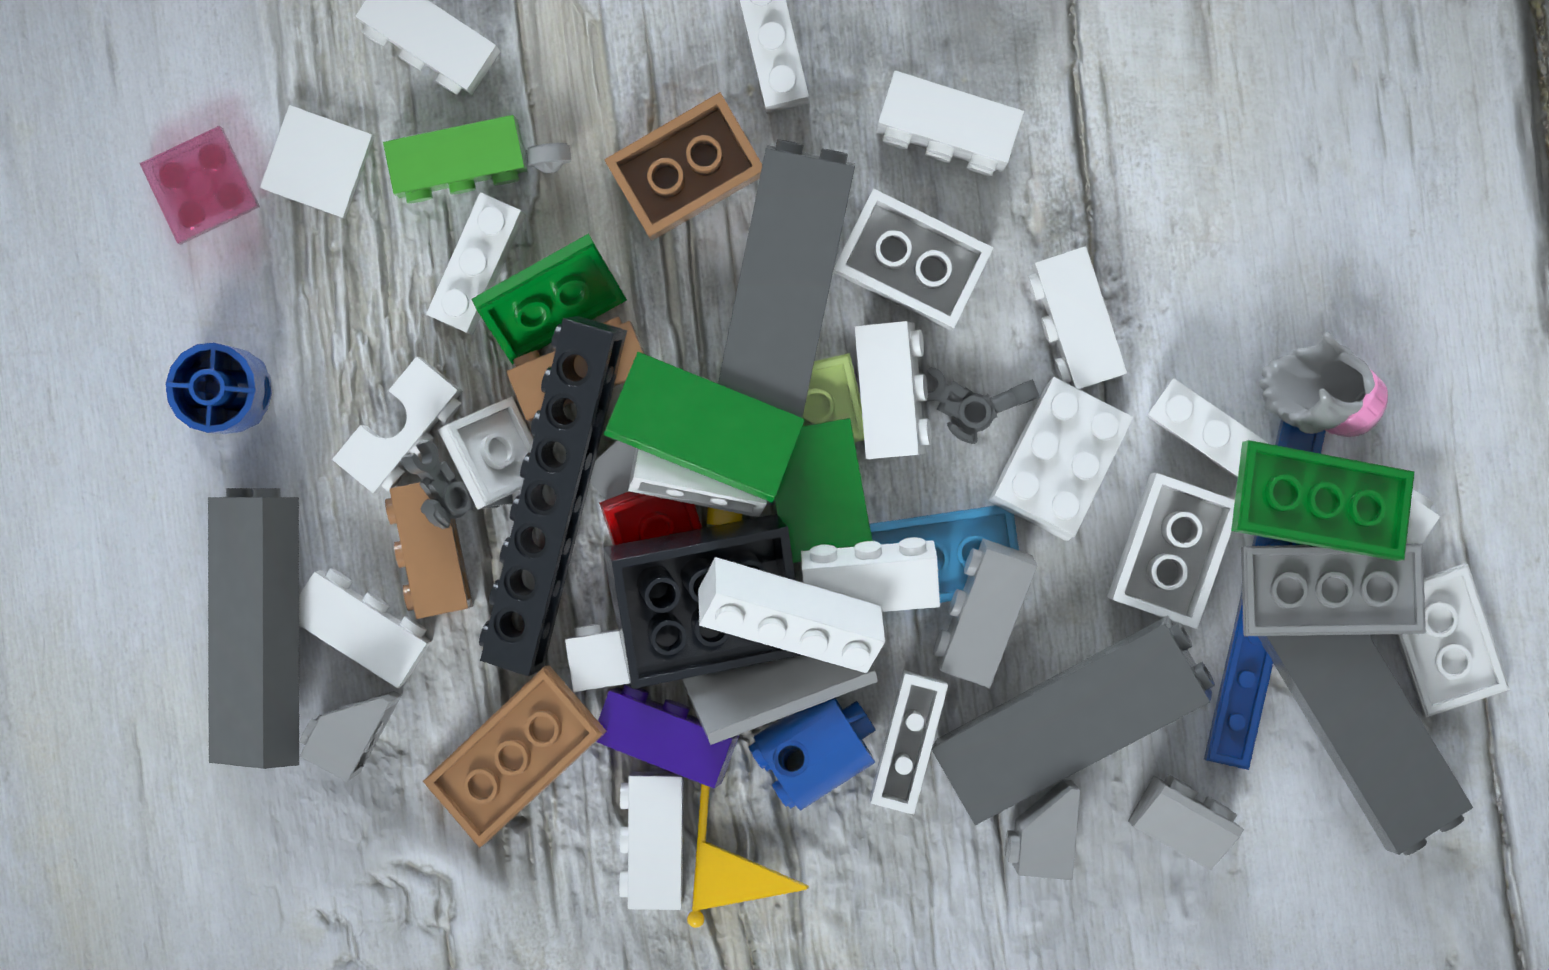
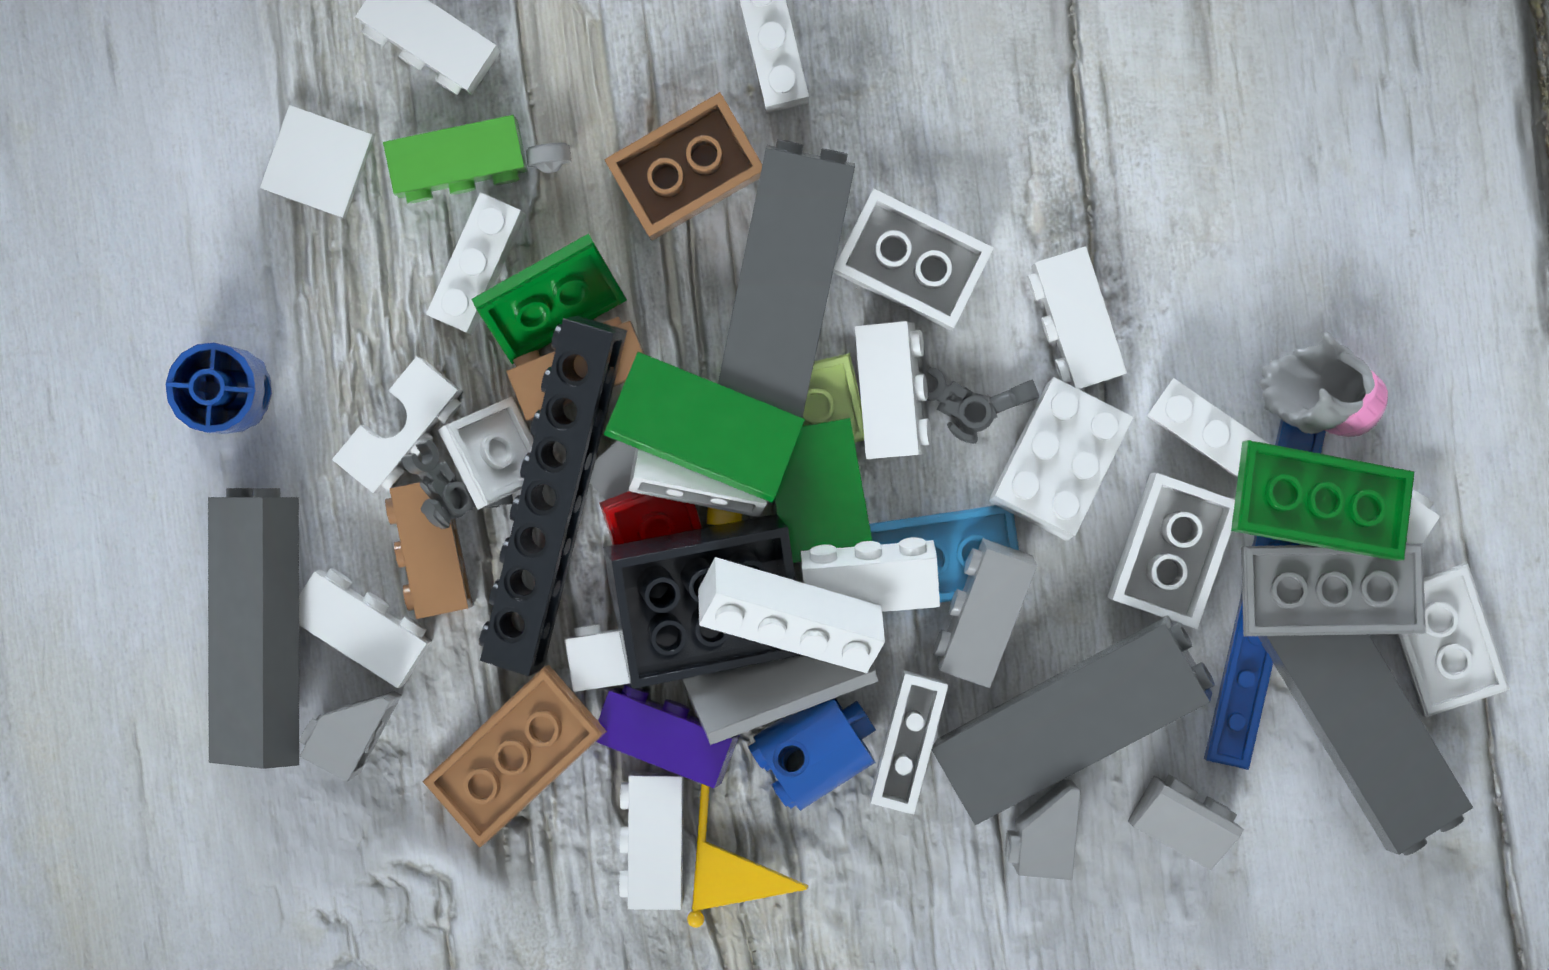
clear pink plate [139,126,260,245] -> none
white brick [876,71,1024,176] -> none

